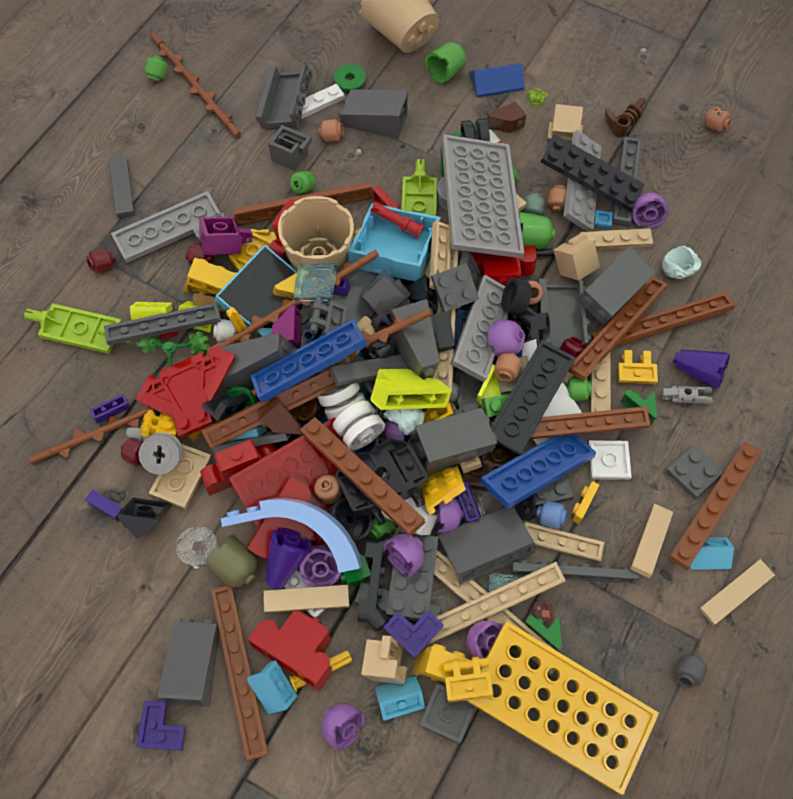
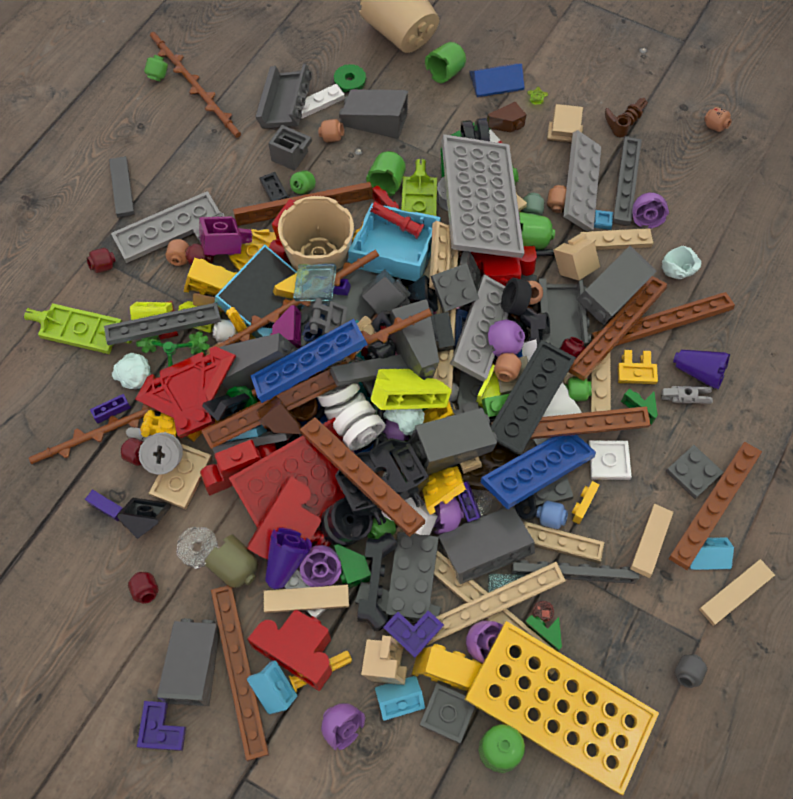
light blue arch [220,498,363,573] -> none
nougat head [314,475,343,505] -> none
medium lavender cylinder [383,534,424,577] -> none
yellow plate [444,657,493,702] -> none
black plate [540,134,645,213] -> none
none -> light aqua hair [112,353,151,390]
none -> dark red head [128,572,159,604]
none -> nougat head [166,239,189,266]
none -> black plate [259,172,289,202]
none -> bright green cylinder [366,151,406,196]
none -> bright green cylinder [478,724,525,773]

